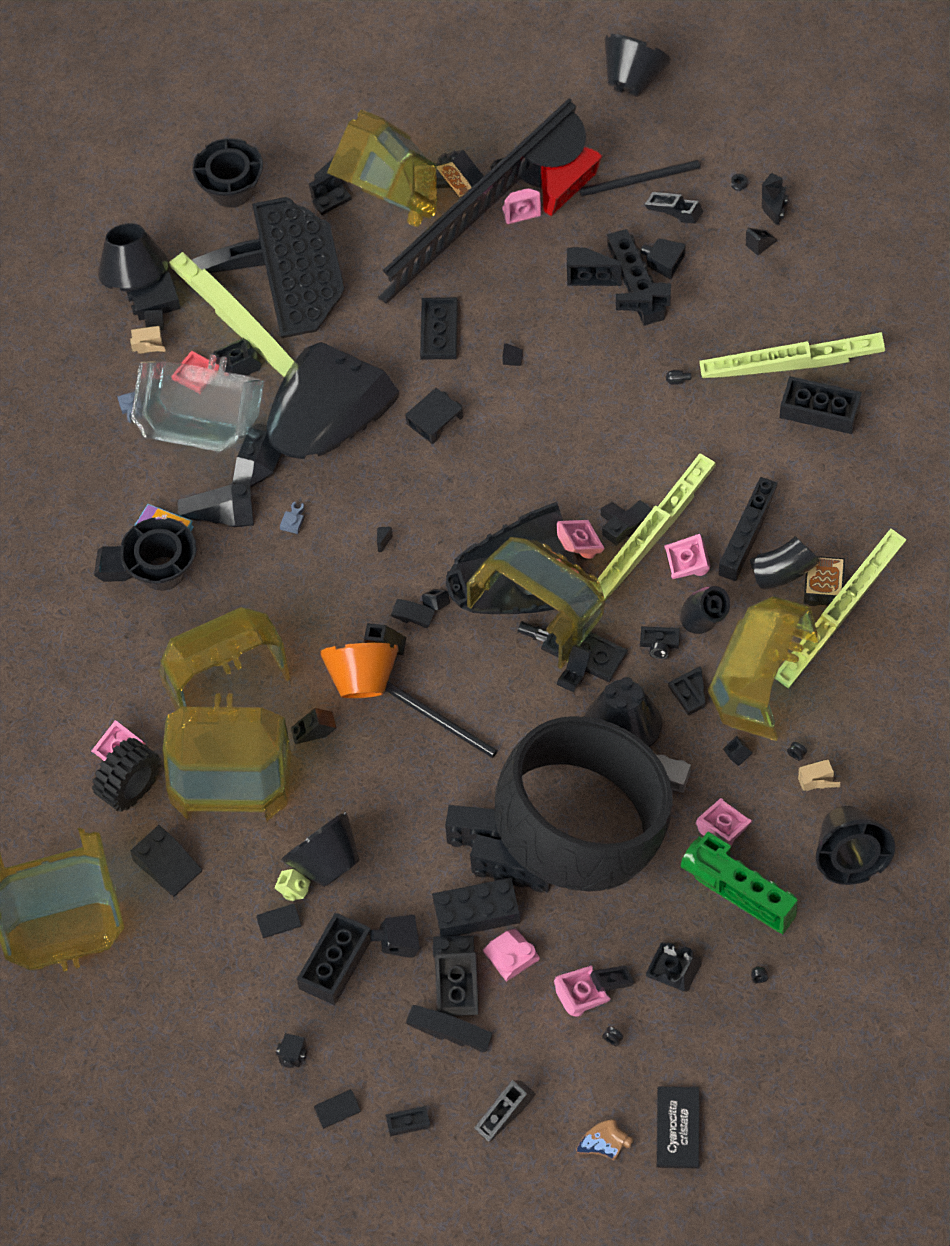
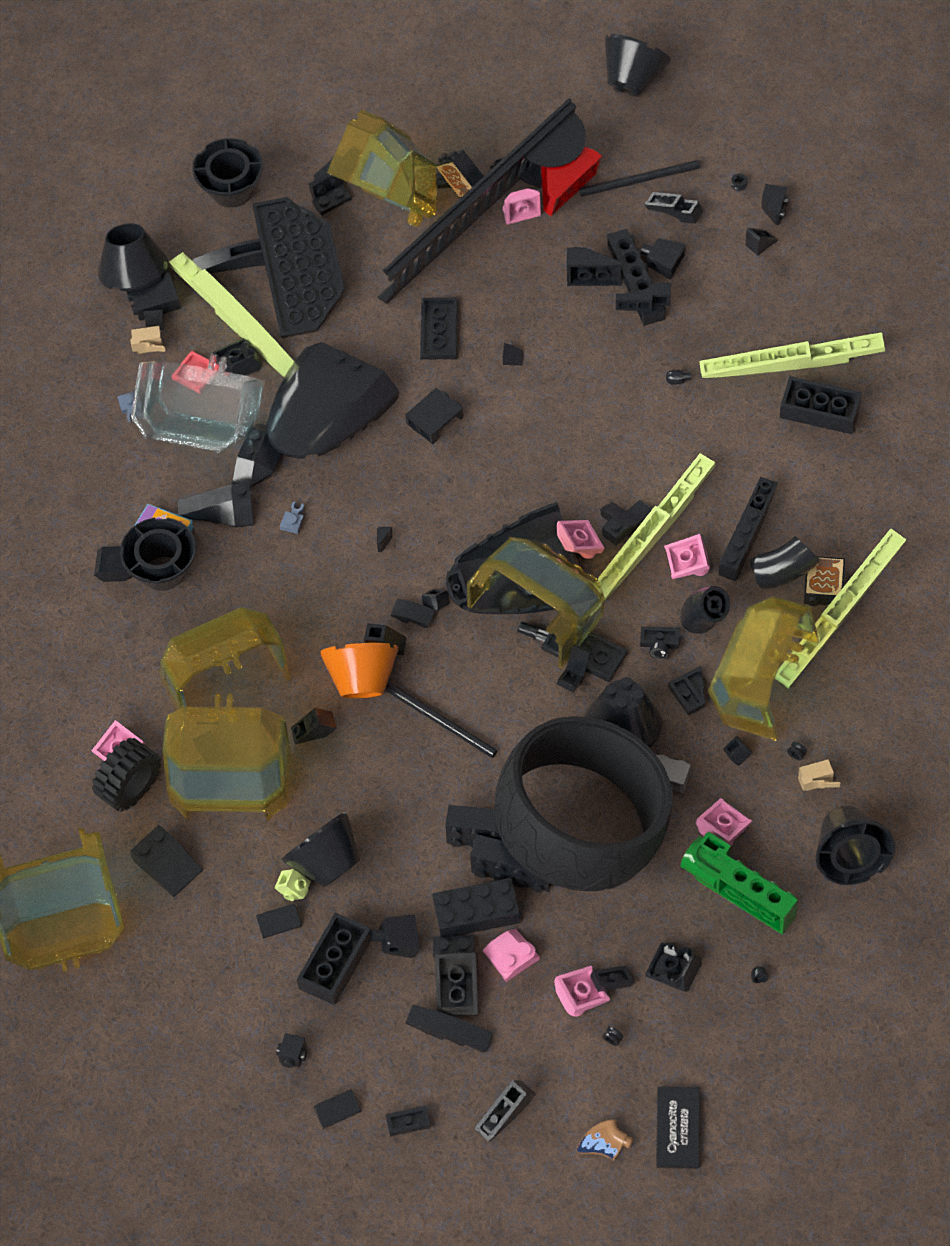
black slope [762,173,783,201] -> none

